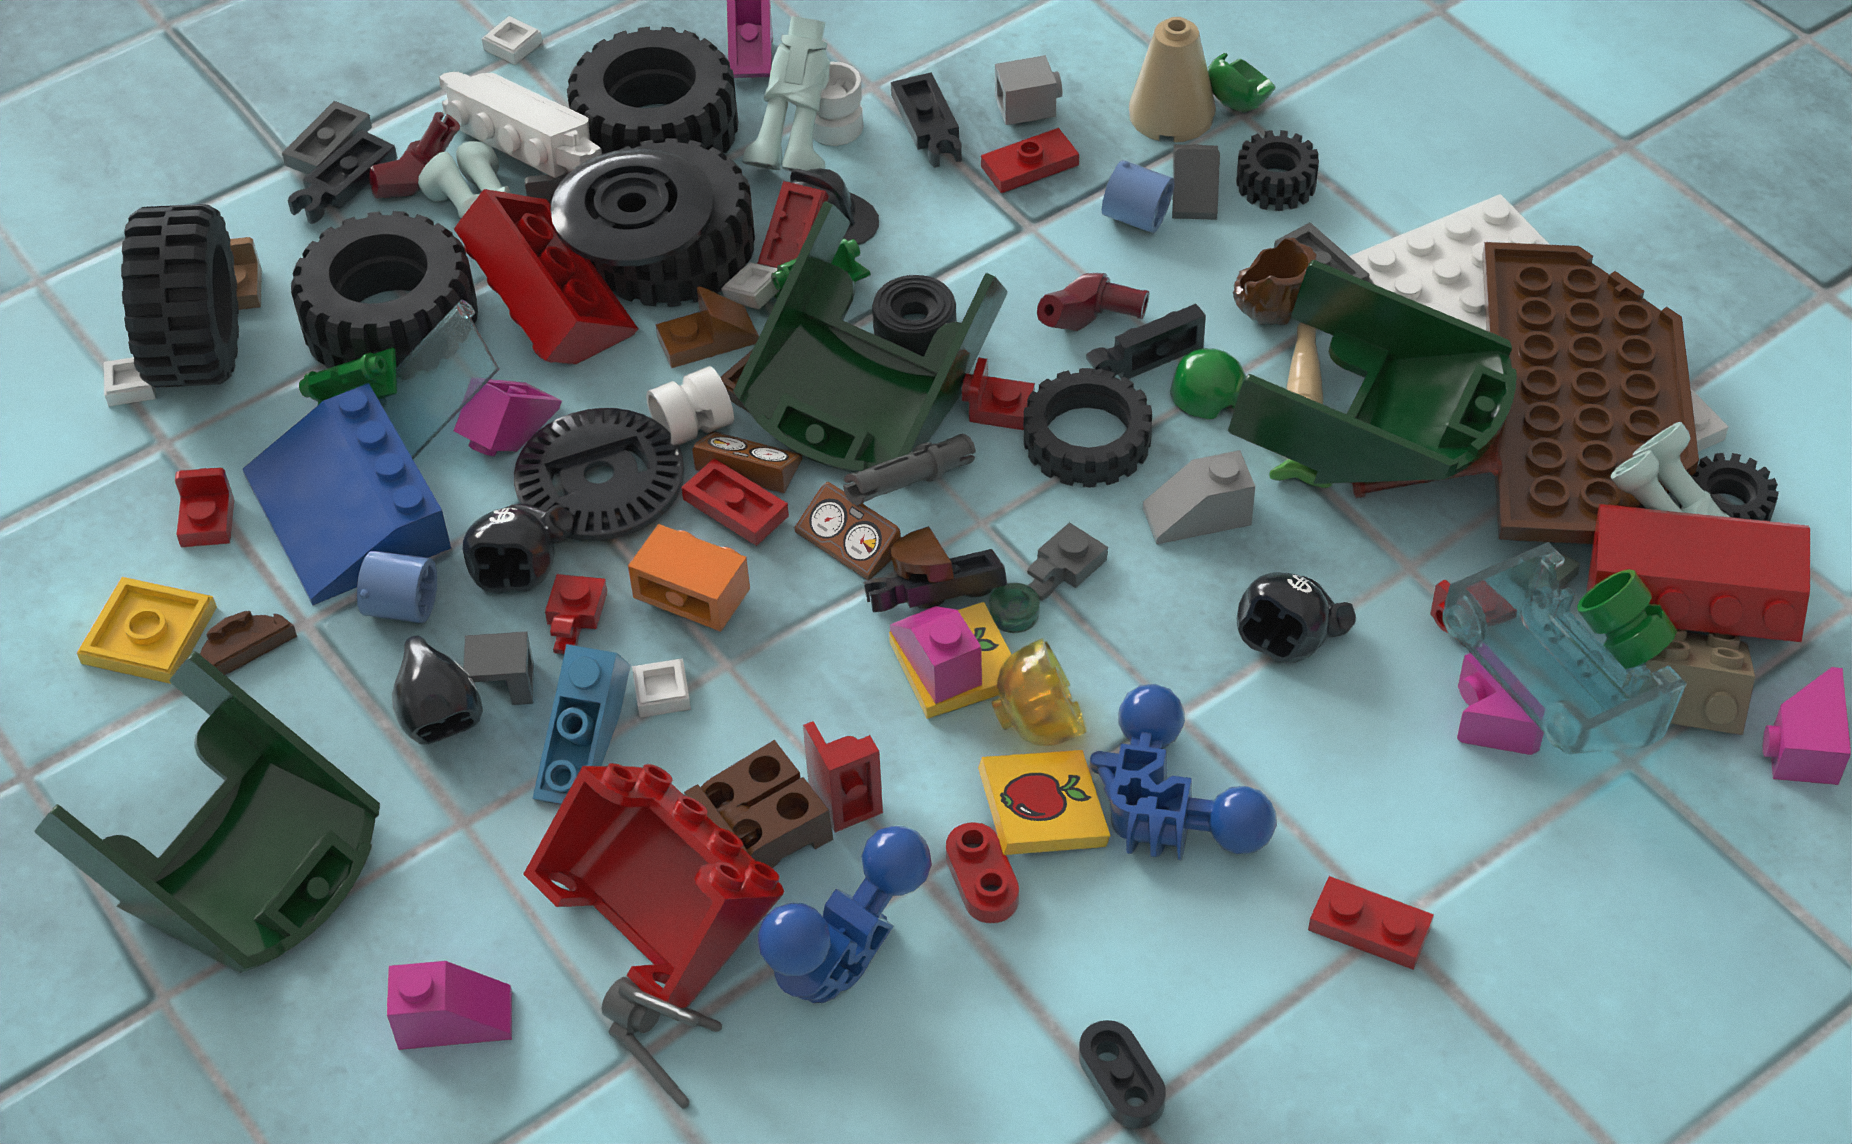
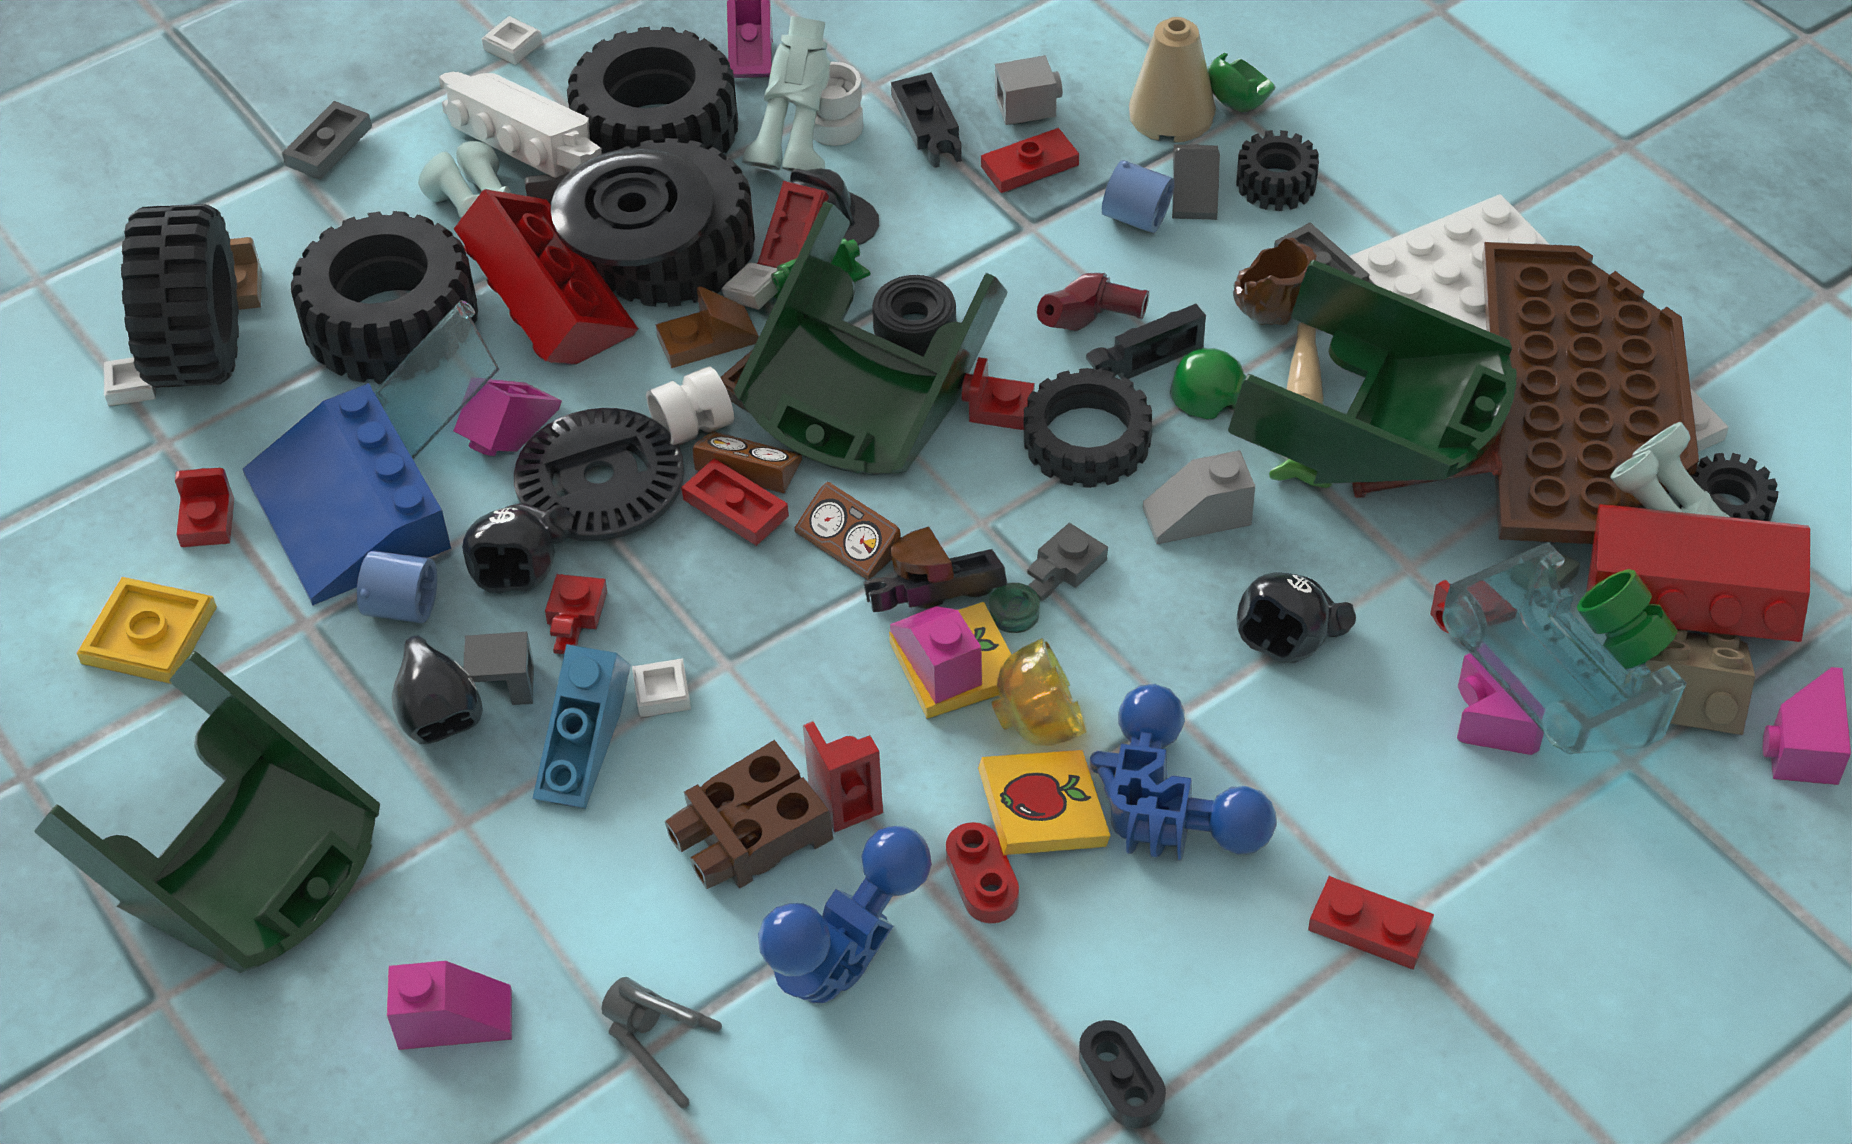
reddish brown tile [200,611,297,675] -> none
black plate [287,130,398,224] -> none
green hinge [299,348,397,405] -> none
dark red arm [370,112,460,198] -> none
red windscreen [523,763,784,1008] -> none
orange brick [628,524,750,632] -> none
dark grey pin [843,433,976,505] -> none

